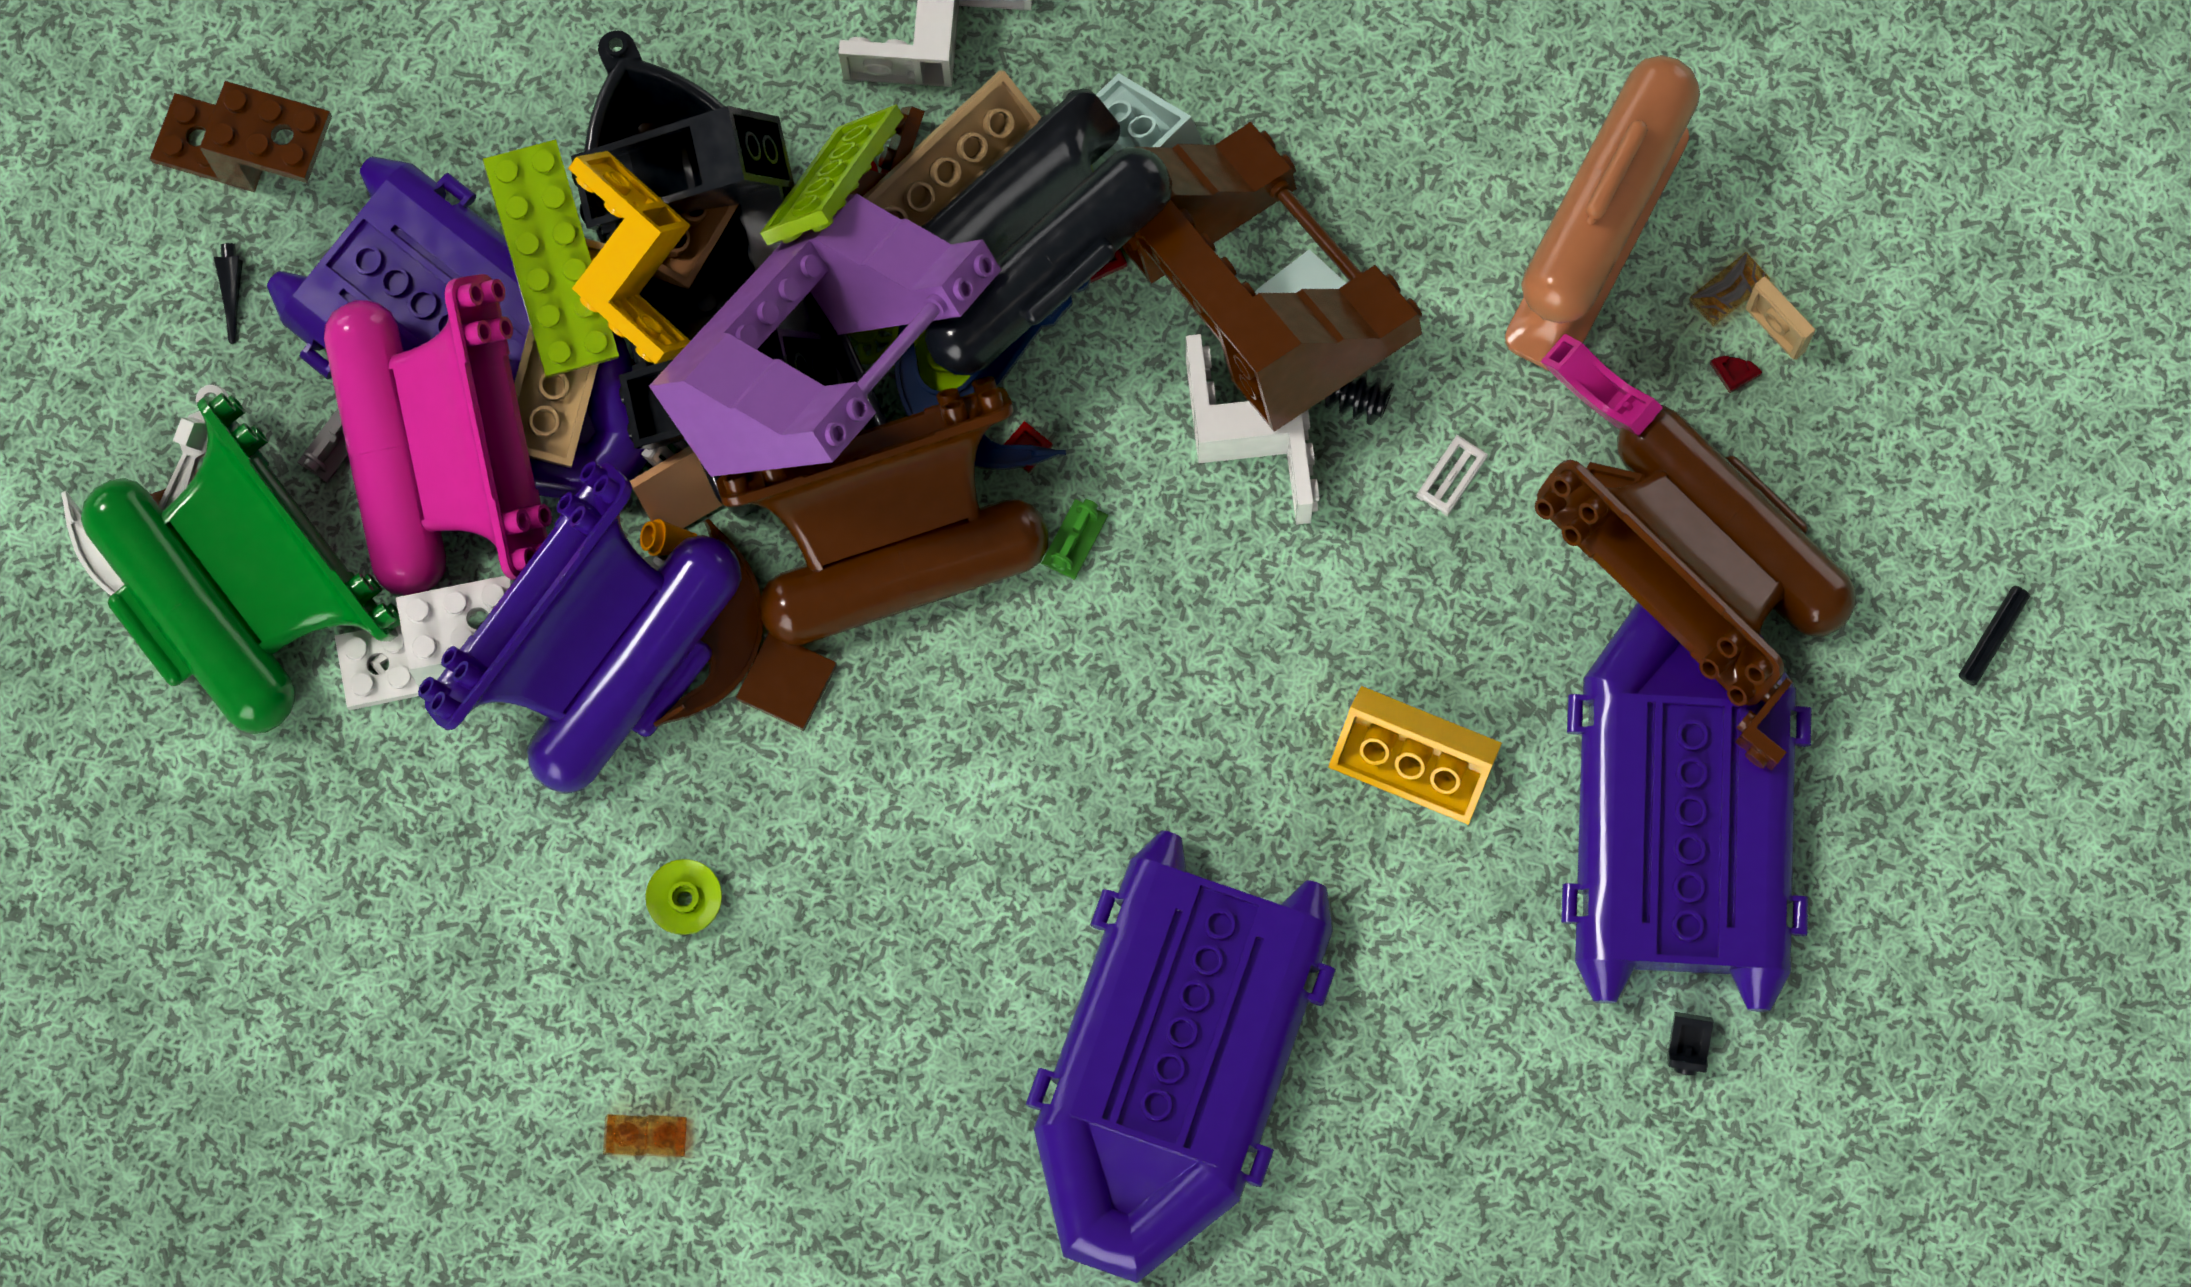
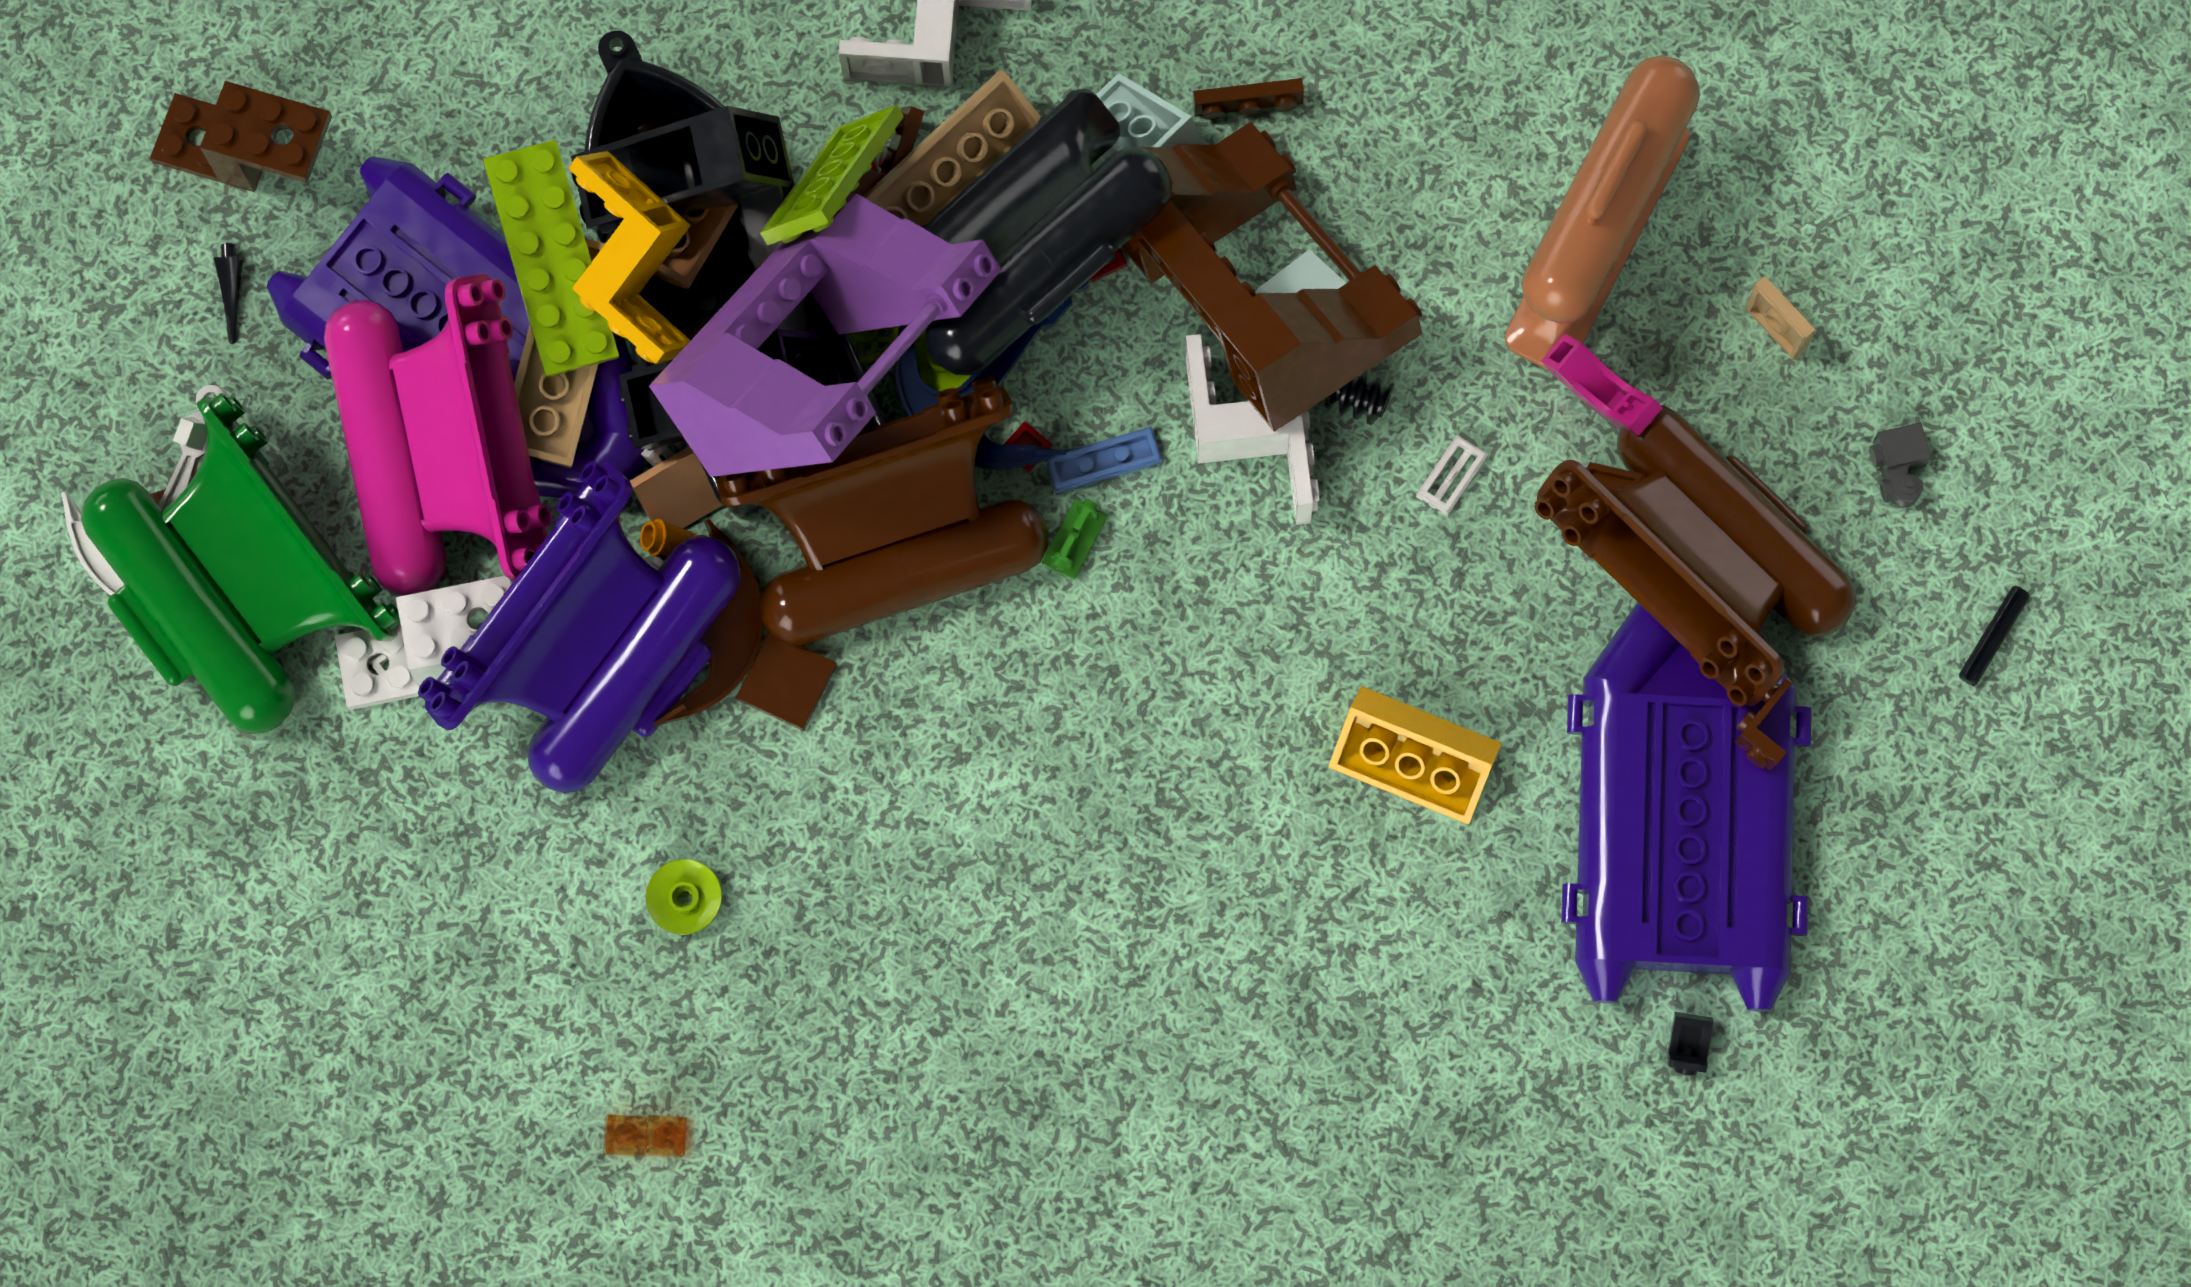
light grey hinge [297,408,348,483] -> none
dark purple piece [1025,830,1336,1283] -> none
tile [1689,252,1770,327] -> none
dark red tile [1710,356,1762,393] -> none
none -> medium blue tile [1045,426,1162,495]
none -> reddish brown plate [1193,78,1304,120]
none -> dark grey brick [1869,422,1931,508]

